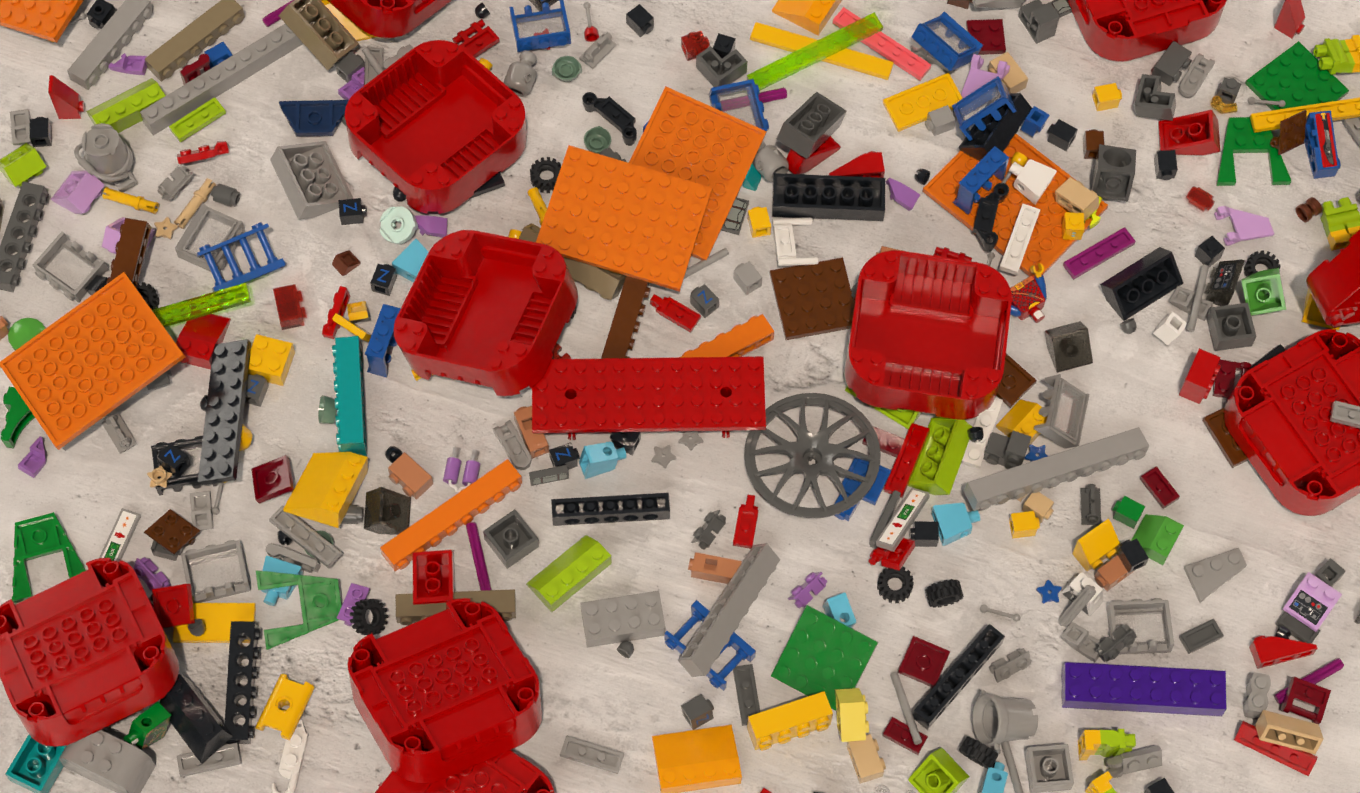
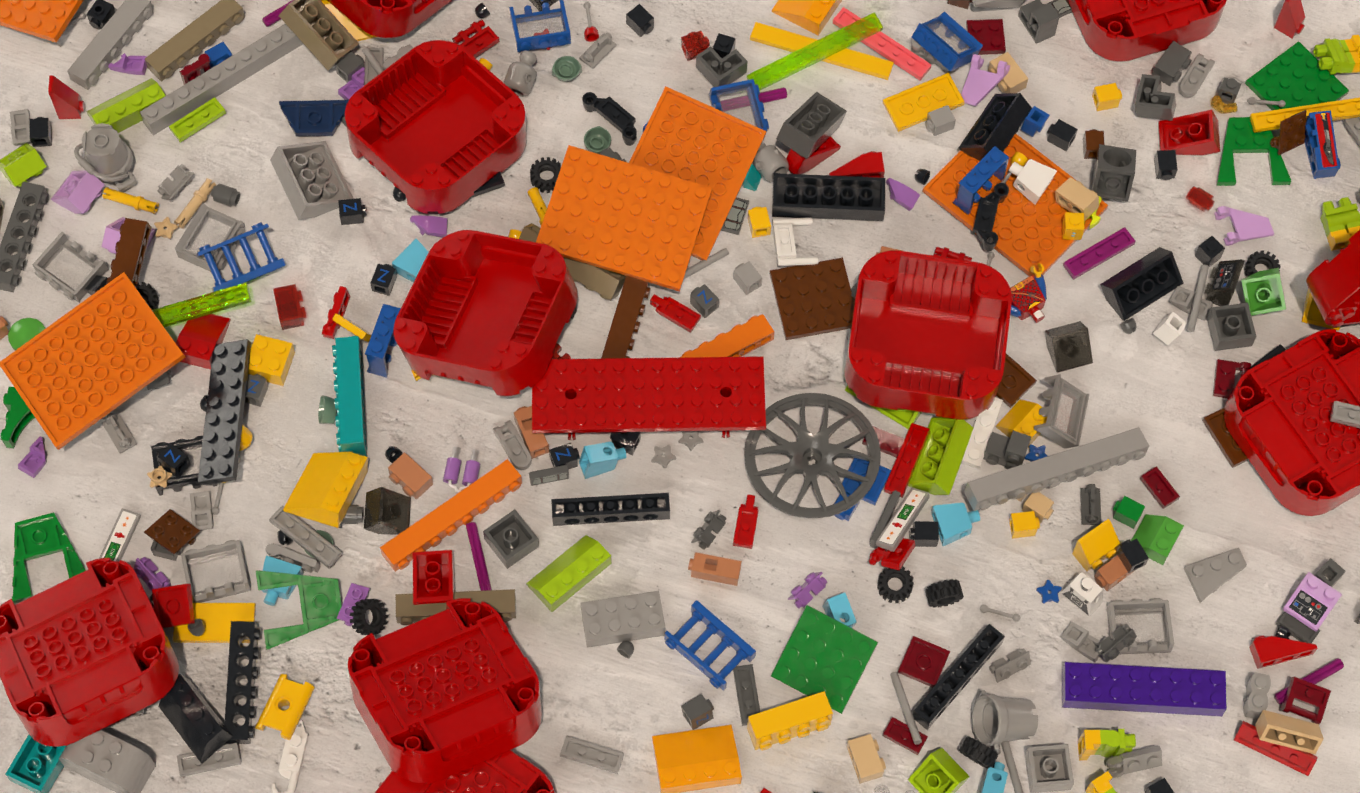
green torso [123,702,171,749] -> none
red hinge [177,141,229,164] -> none
dark red plate [251,455,294,504] -> none
copper slope [332,250,361,276] -> none
yellow tile [347,301,368,321] -> none
light aqua plate [380,206,418,245] -> none
light grey brick [678,543,780,677] -> none
light yellow brick [835,688,869,742] -> none
blue window [952,76,1016,141] -> none
black hinge [967,427,984,443] -> none
white plate [999,204,1040,275] -> none
light grey axle [1059,585,1096,627] -> none
red brick [1179,348,1221,404] -> none
dark grey tile [1179,619,1224,654] -> none
copper wheel [1296,197,1322,222] -> none

